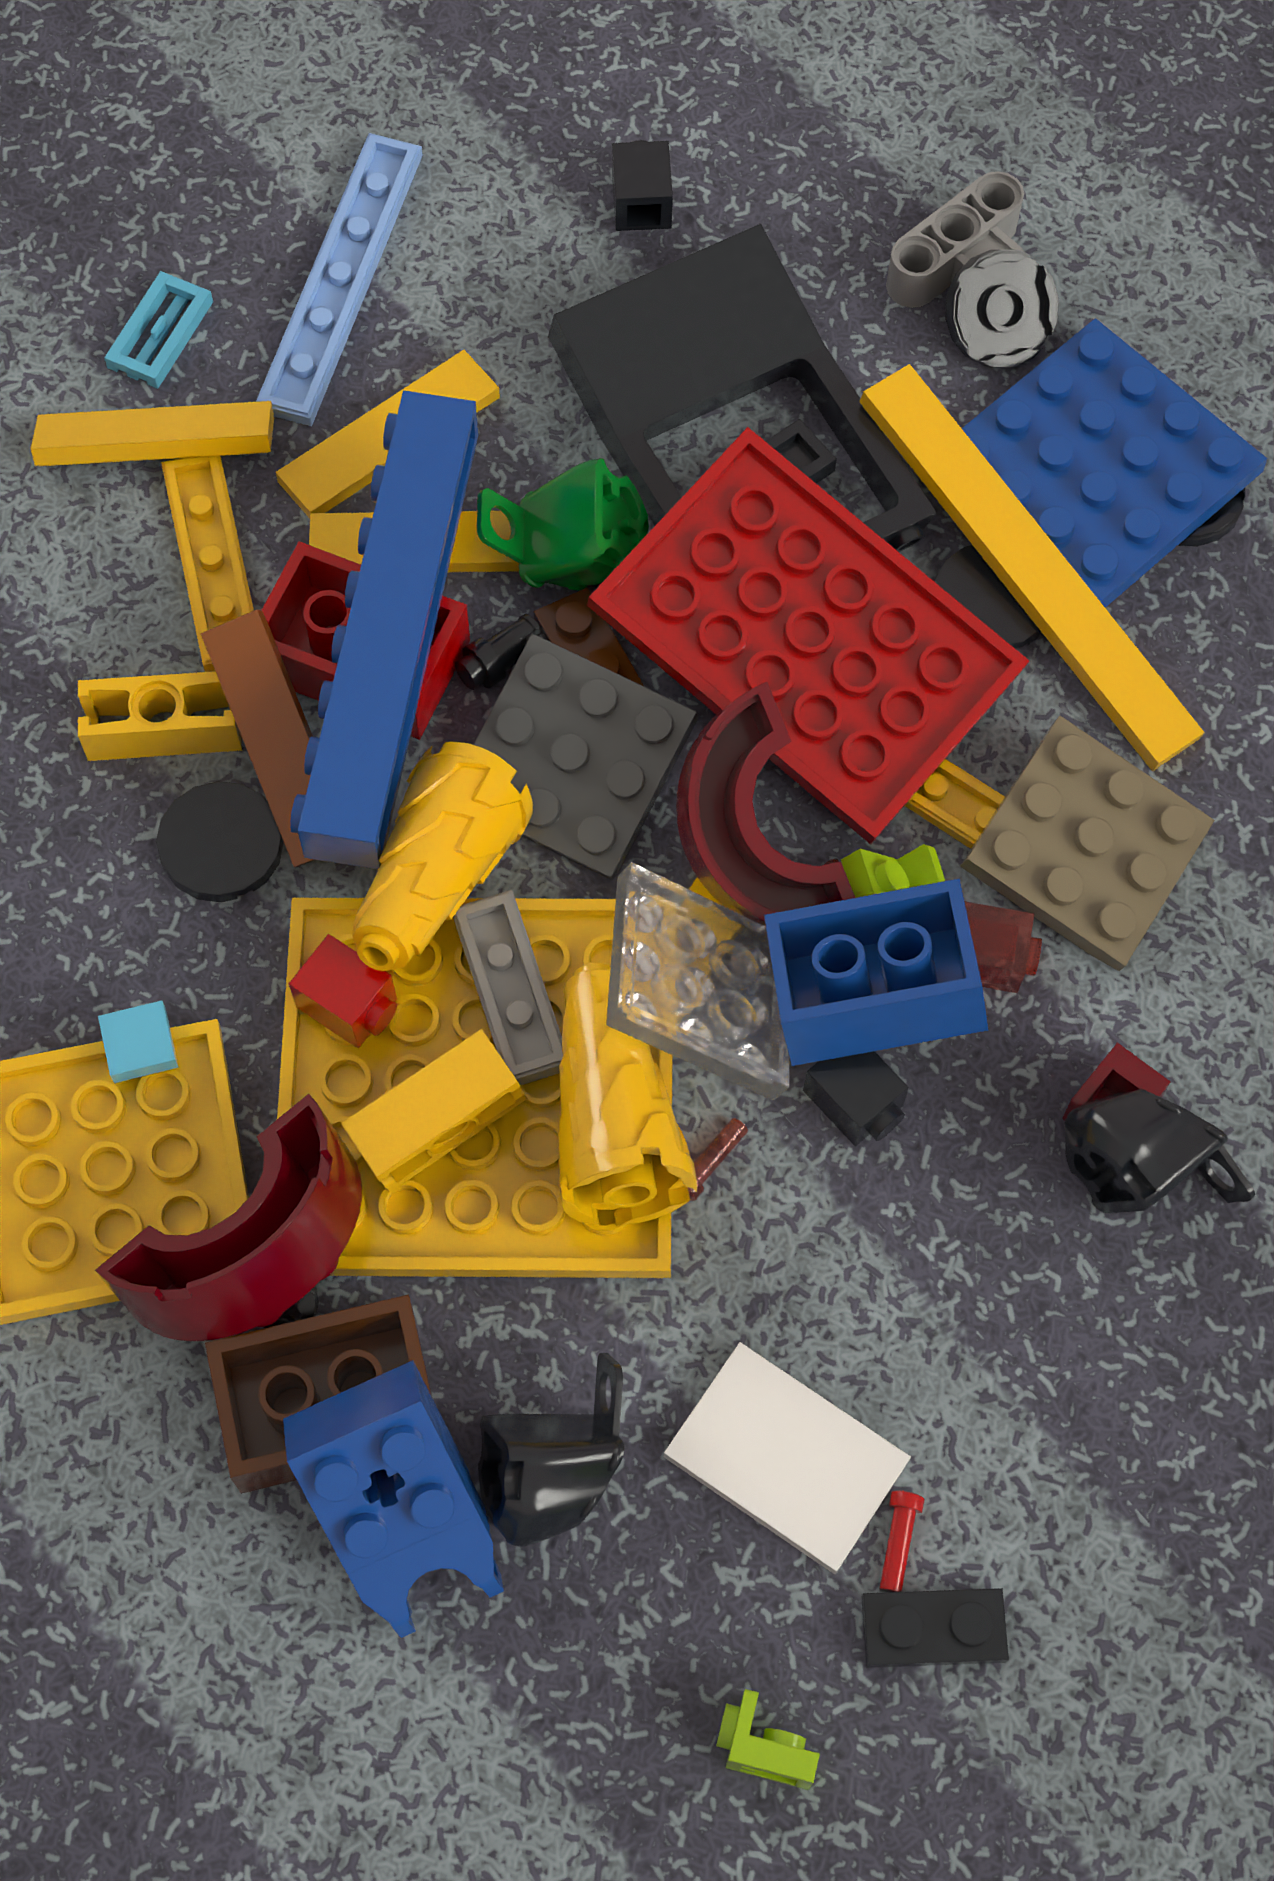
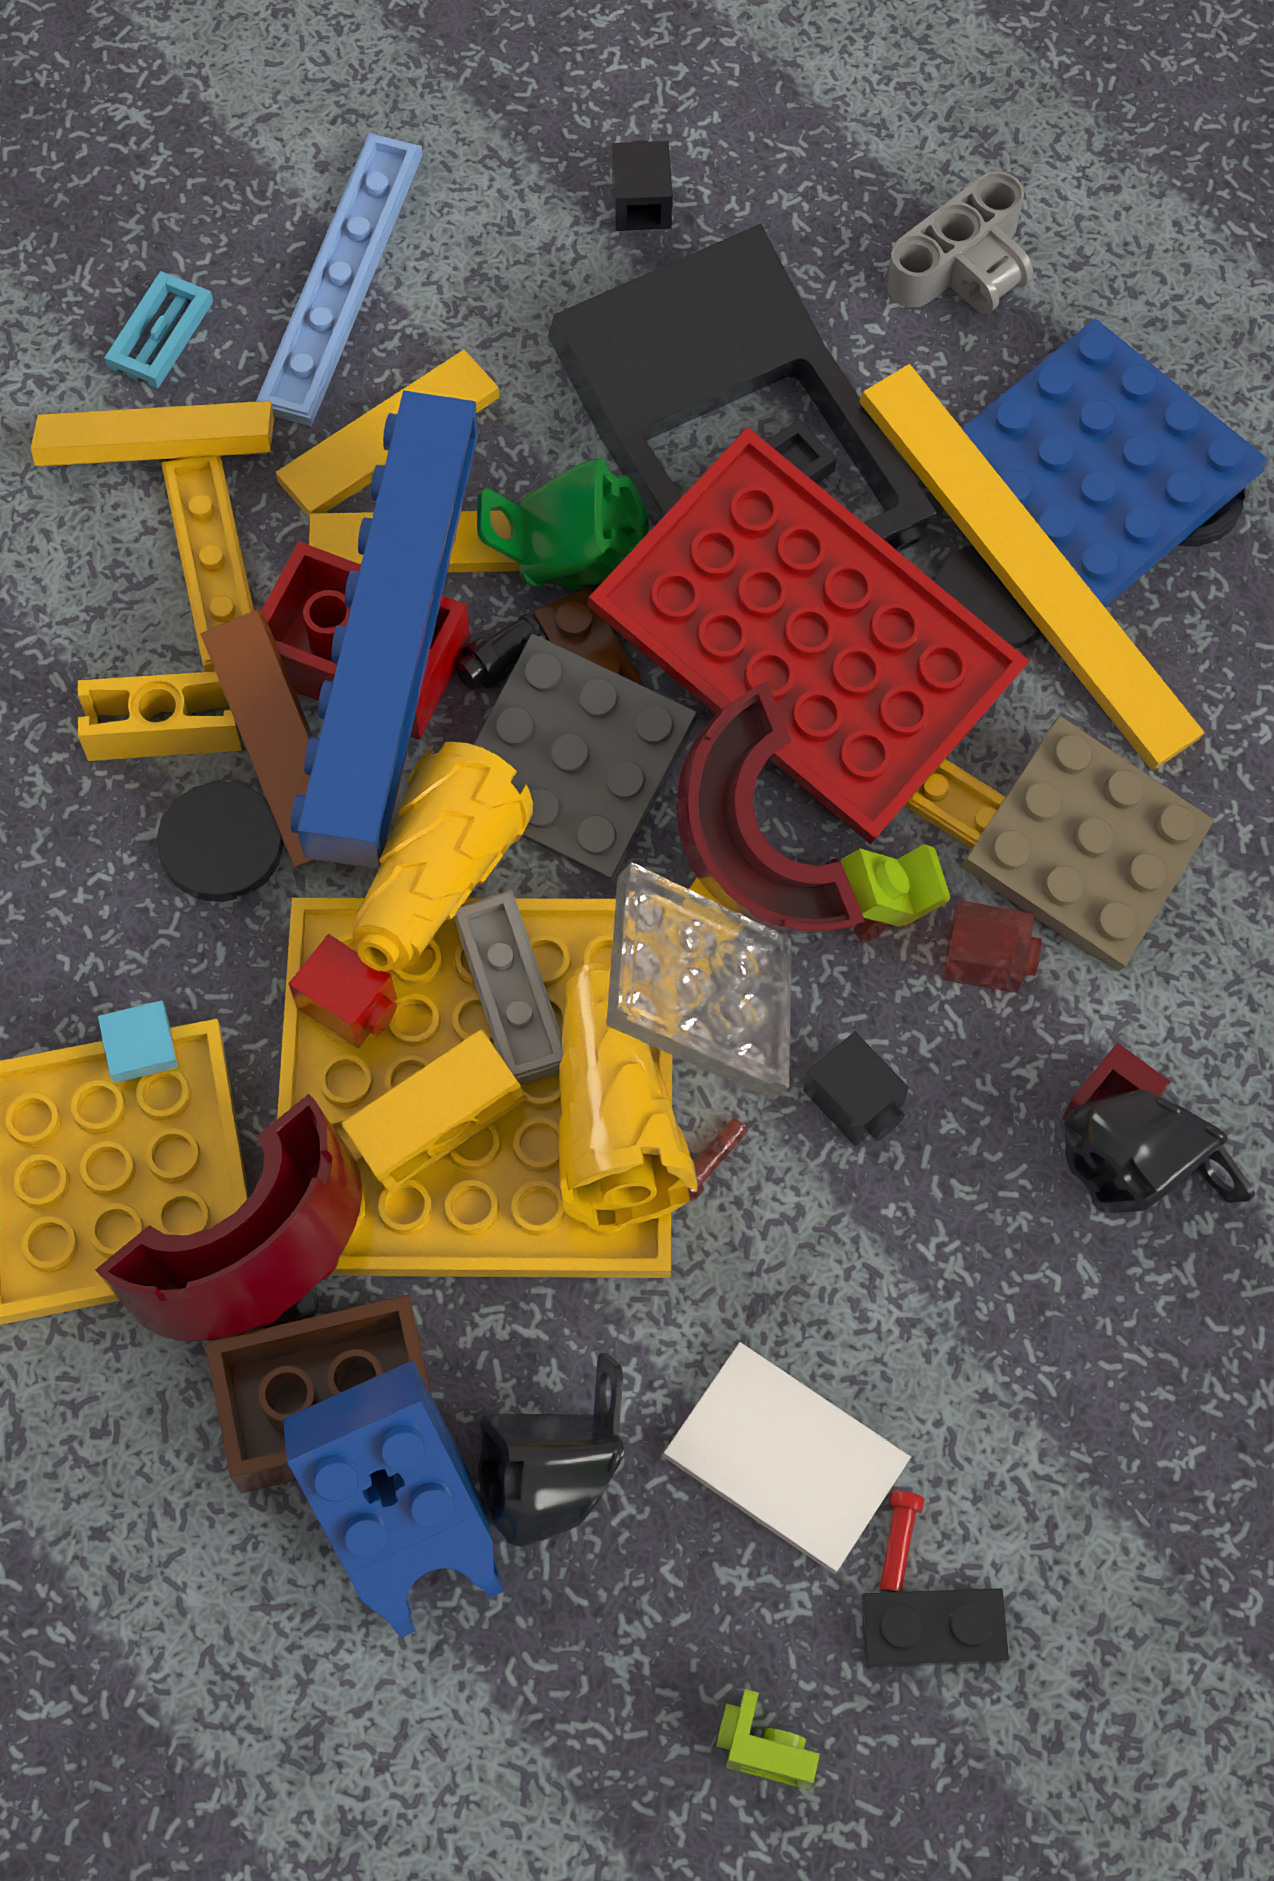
blue brick [764,878,988,1066] -> none
tile [945,250,1059,367] -> none

